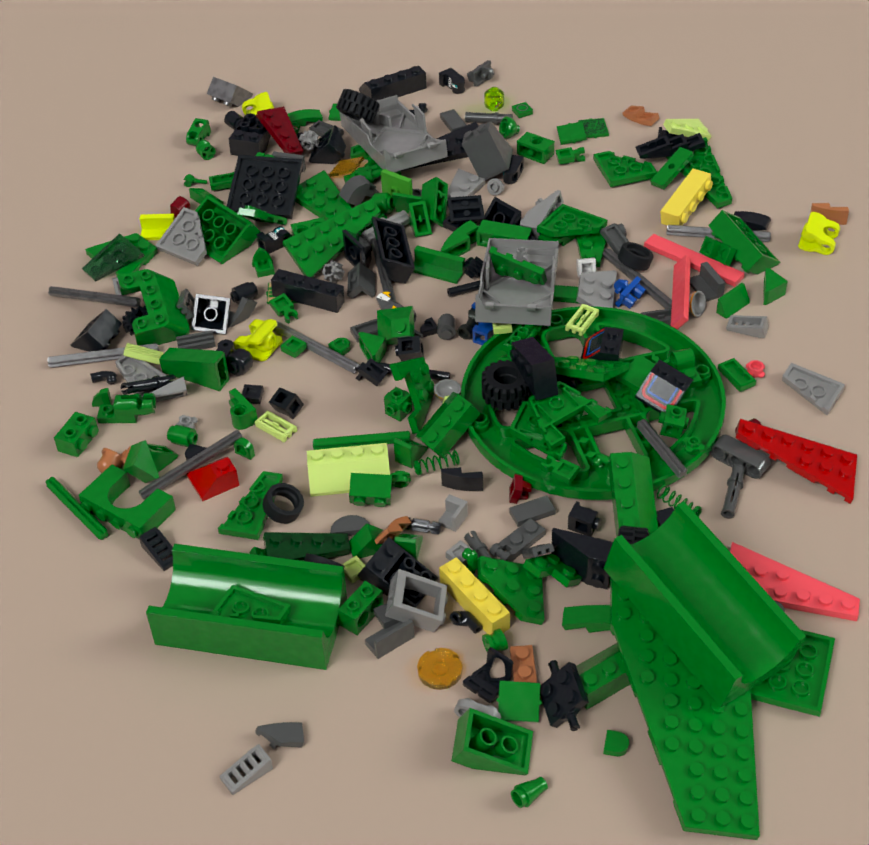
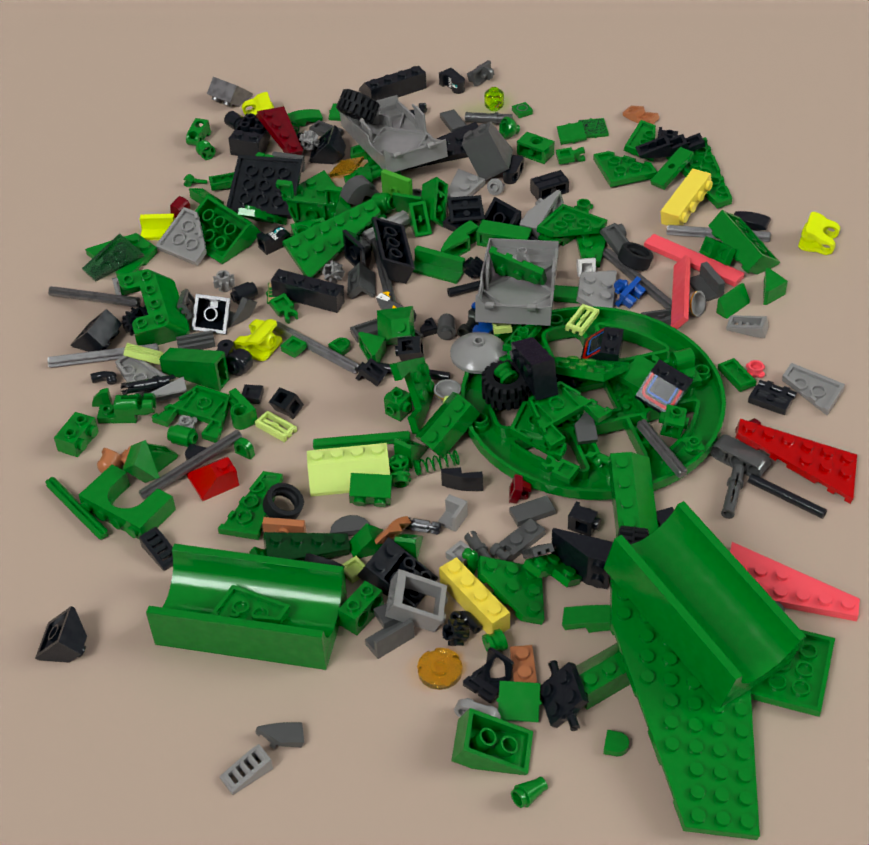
green tile [252,248,275,278] -> none
green piece [656,484,702,517] -> none
yellowish green wing [663,119,711,141] -> none
nougat slope [810,203,849,225] -> none
none -> black slope [35,606,87,663]
none -> green wing [152,385,230,443]
none -> light grey gear [213,270,235,292]
none -> nougat plate [262,517,307,533]
none -> green wing [276,180,342,223]
none -> green wheel [389,454,410,474]
none -> black gear [442,619,470,646]
none -> light grey dish [450,332,507,374]
none -> green wheel [494,362,519,384]
none -> black brick [530,170,569,201]
none -> green plate [574,199,593,213]
none -> dark grey slope [574,412,598,445]
none -> green wing [623,120,656,162]
none -> black plate [748,380,797,415]
none -> black piece [748,473,827,519]

